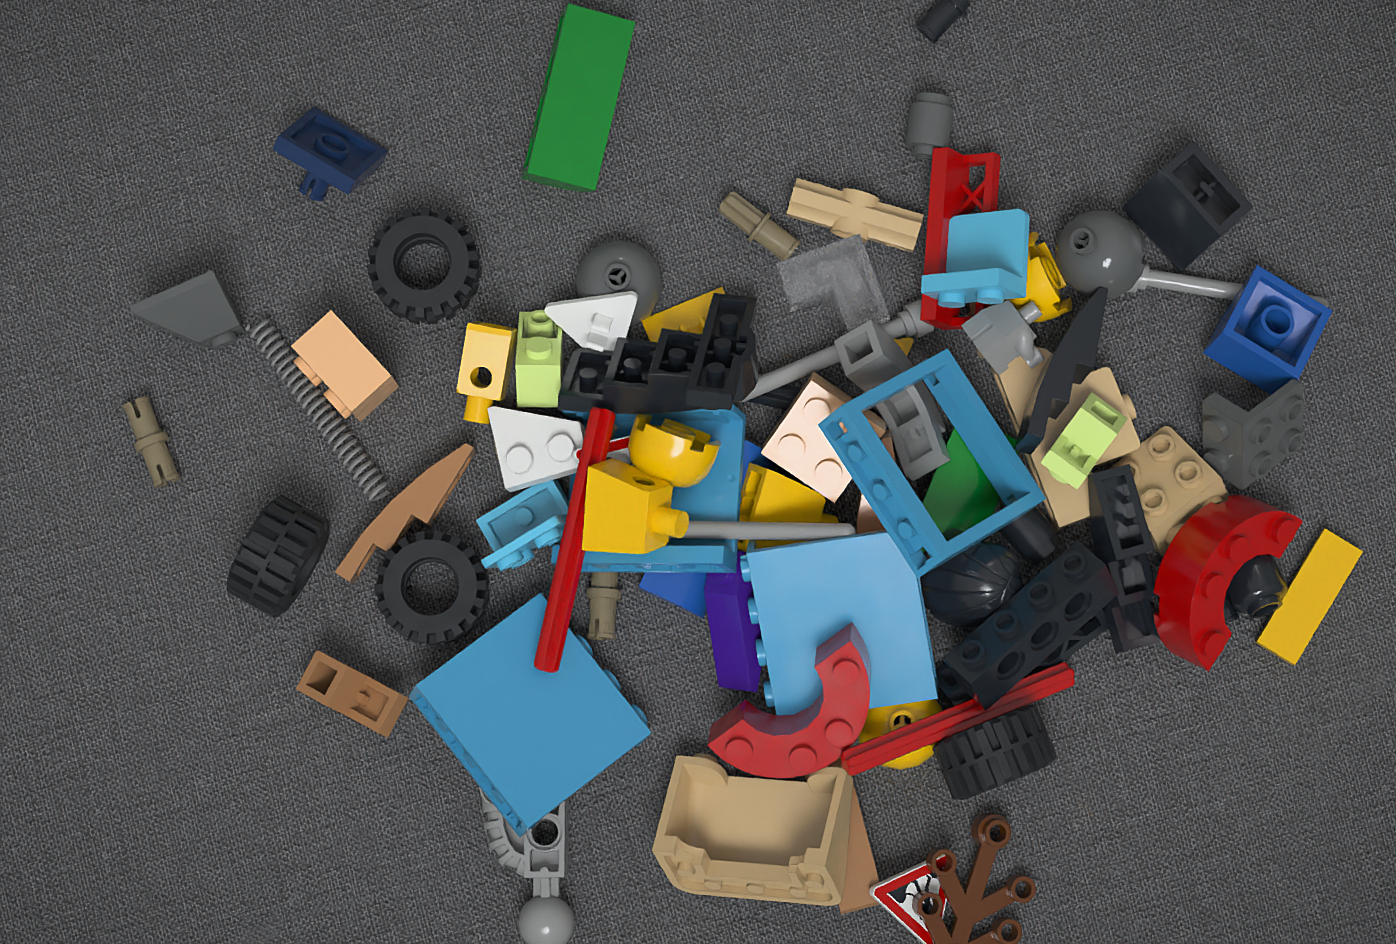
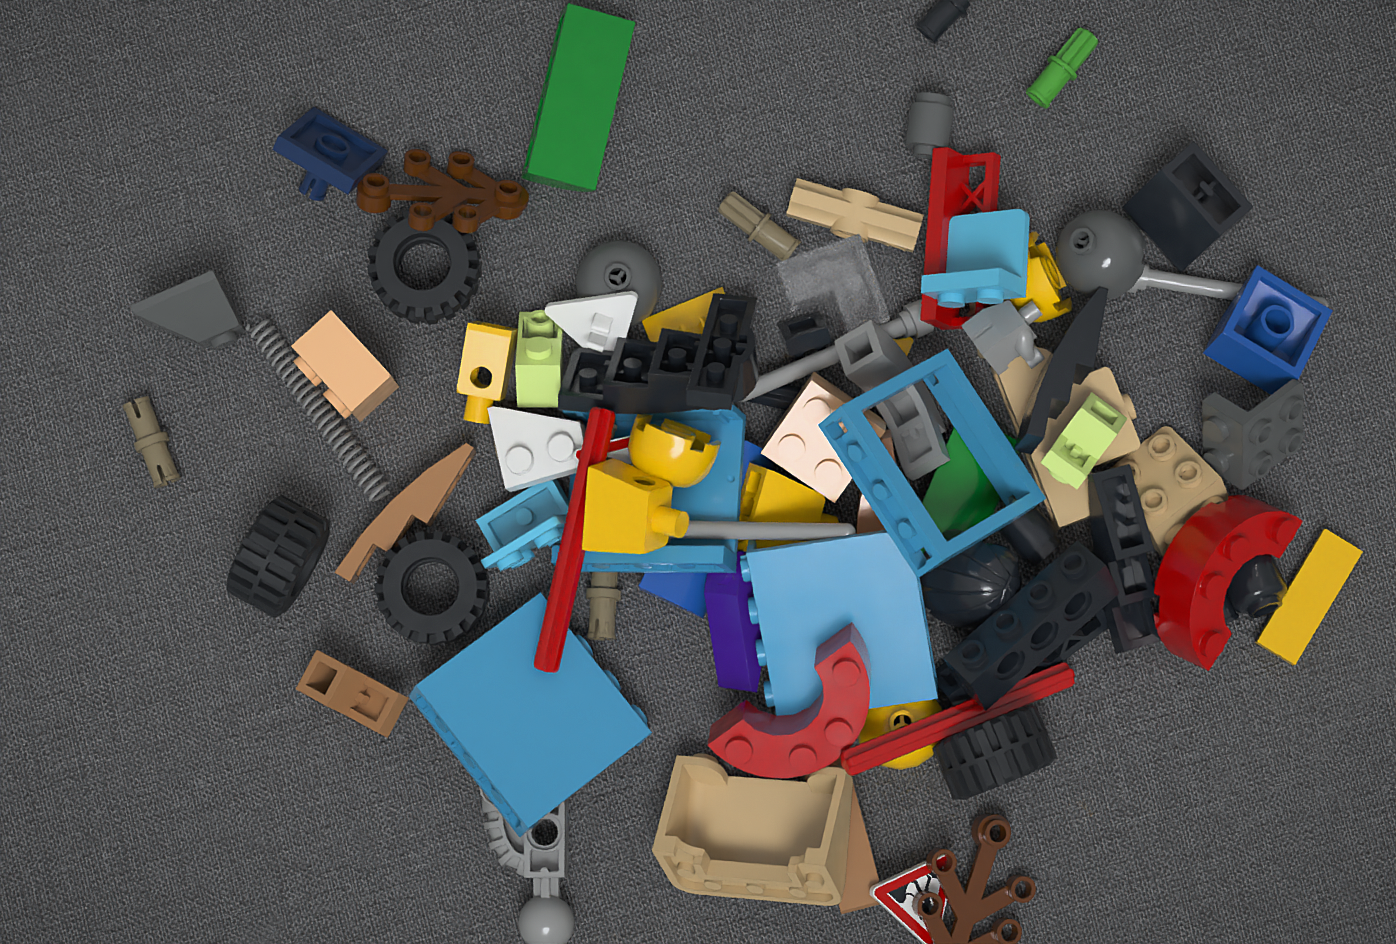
none -> reddish brown plant [356,149,529,233]
none -> black tile [777,311,832,361]
none -> bright green axle [1025,27,1098,109]

